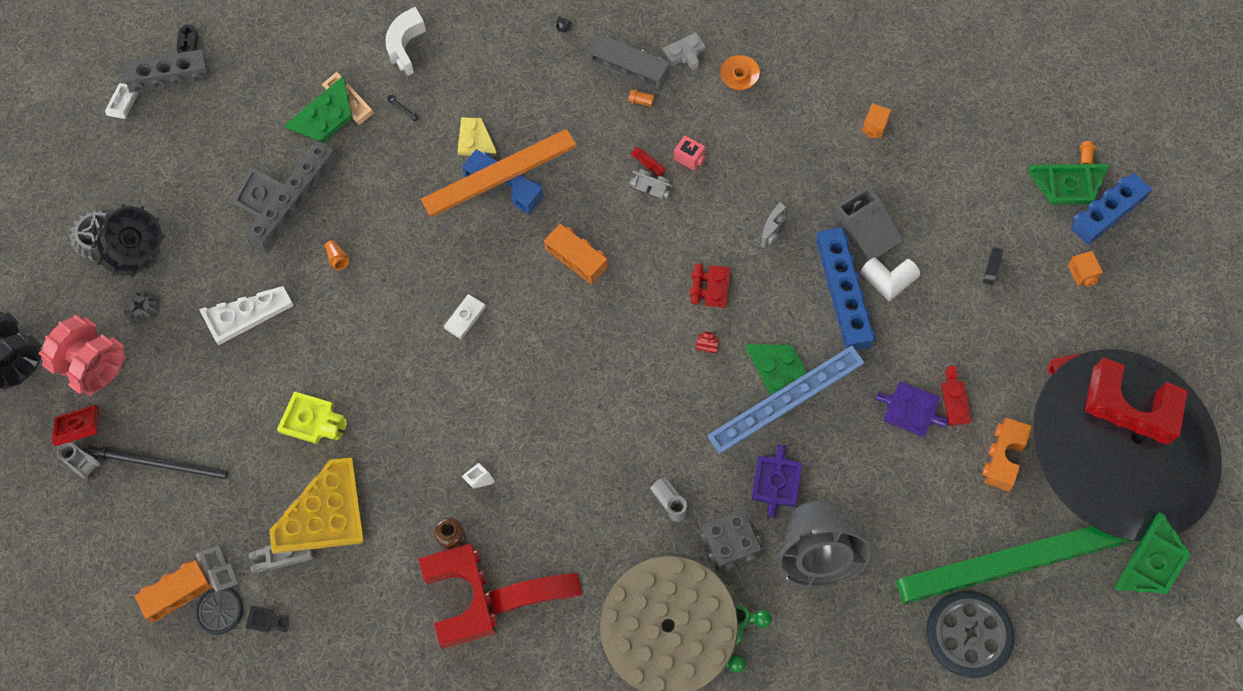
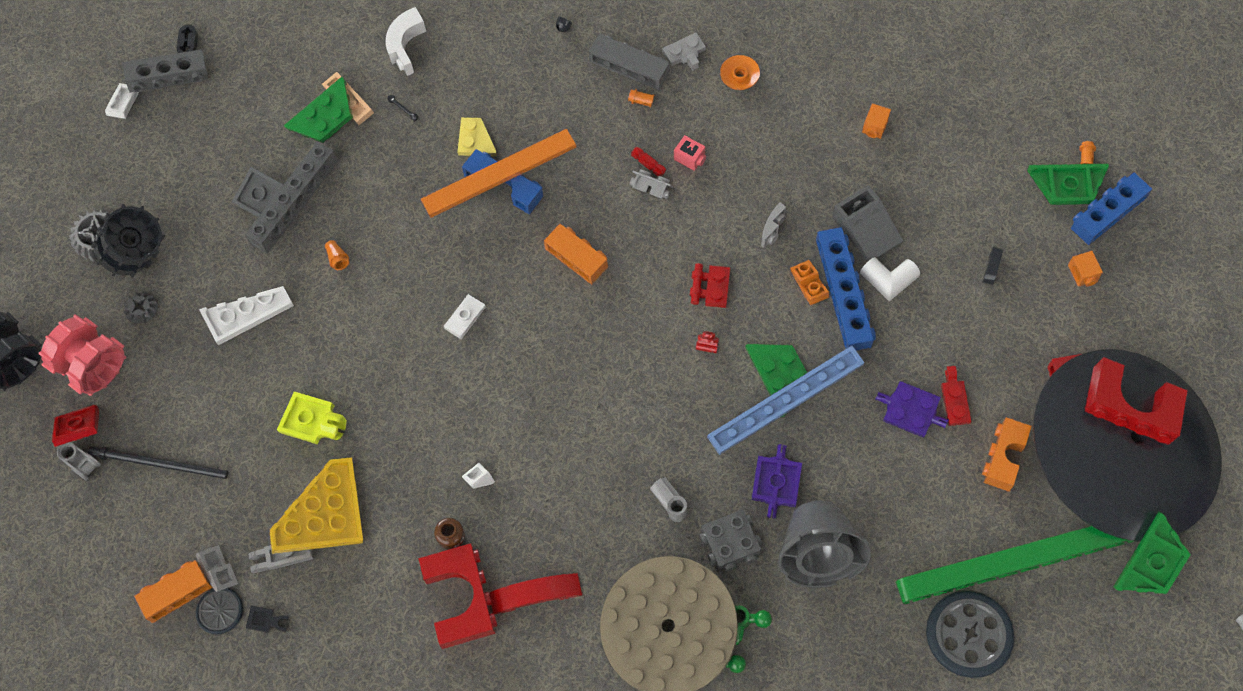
none -> orange slope [791,260,829,305]

